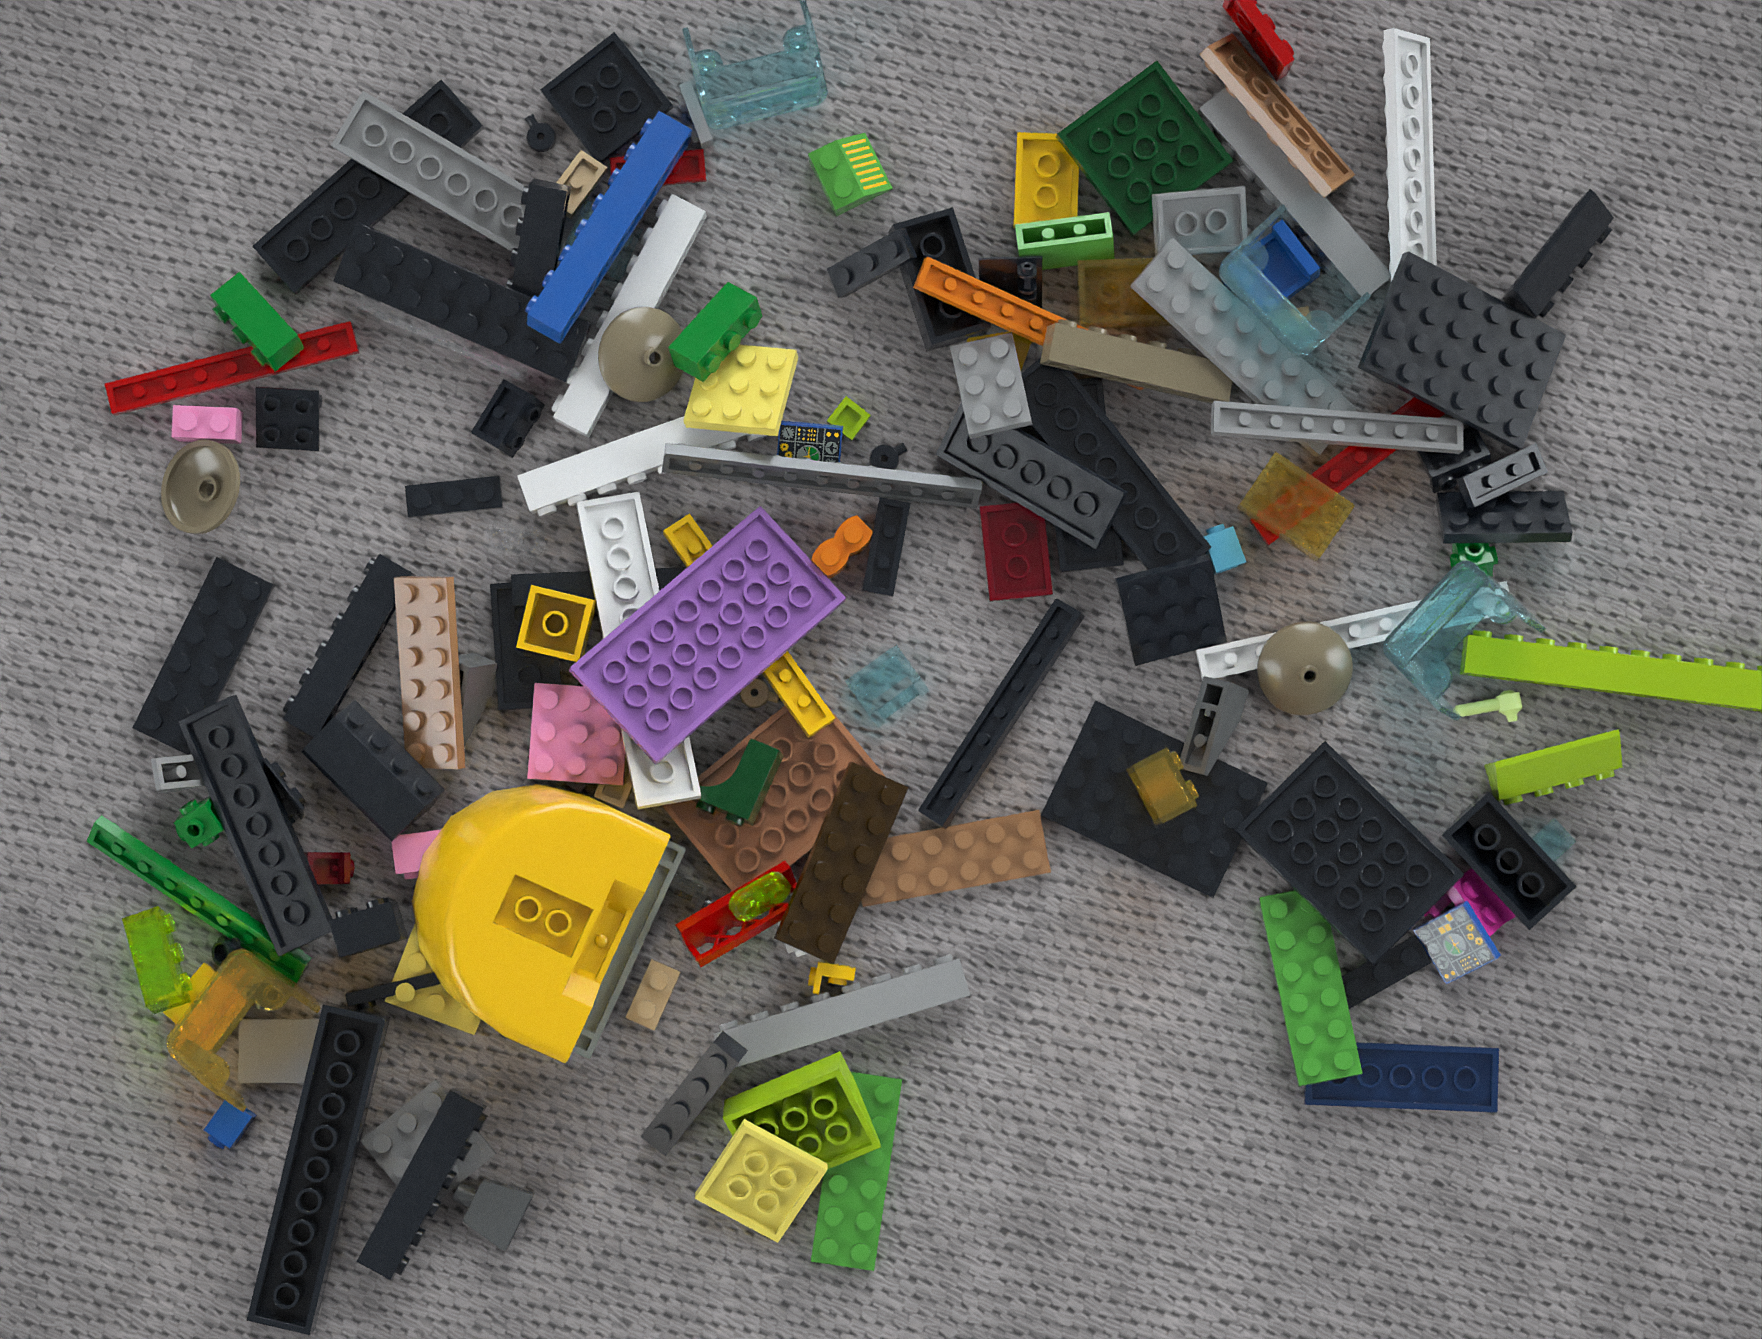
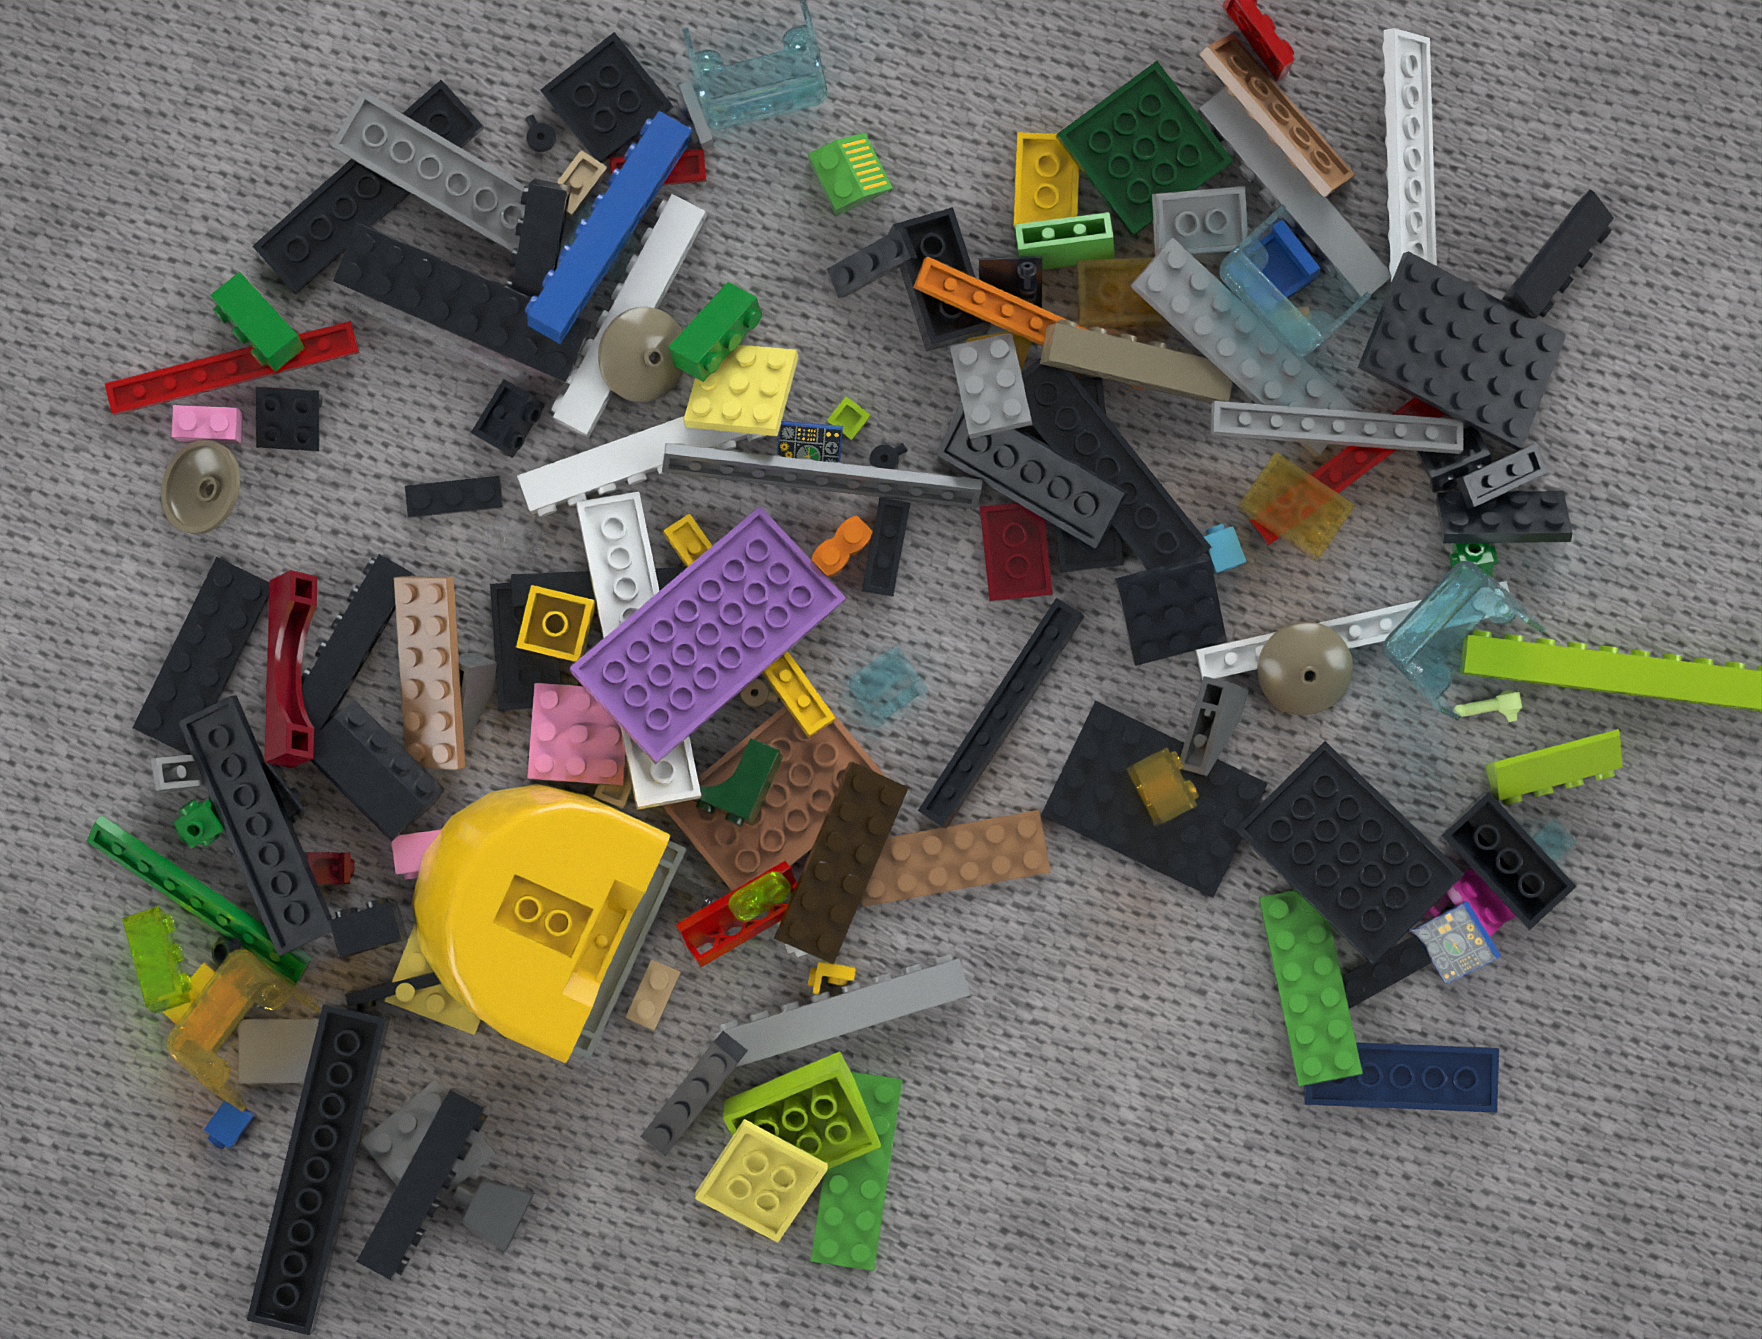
none -> dark red arch [264,570,318,768]

